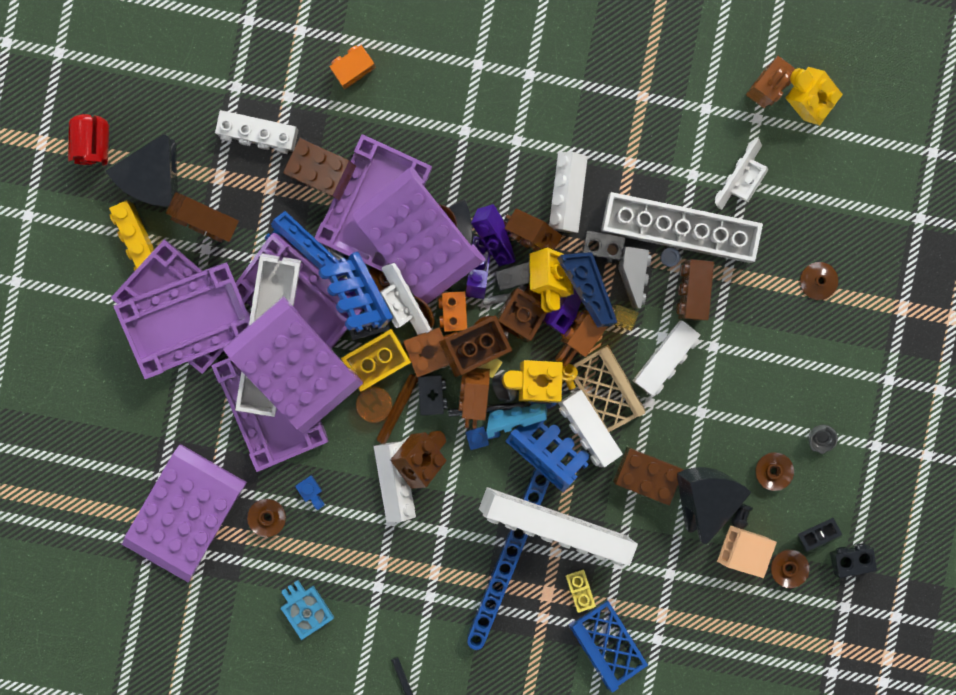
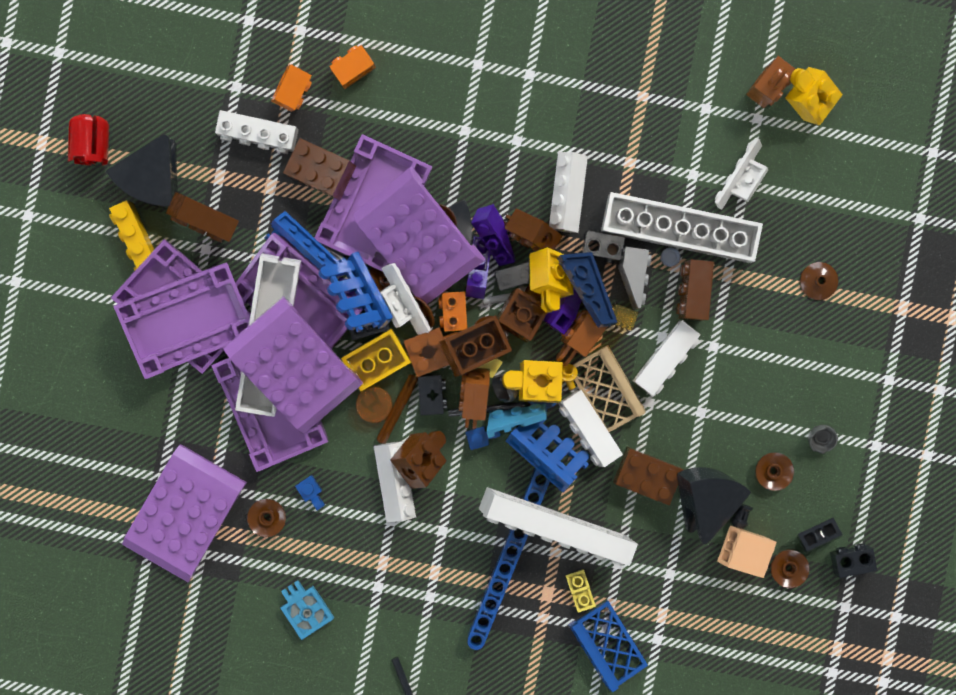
none -> orange brick [271,64,312,112]

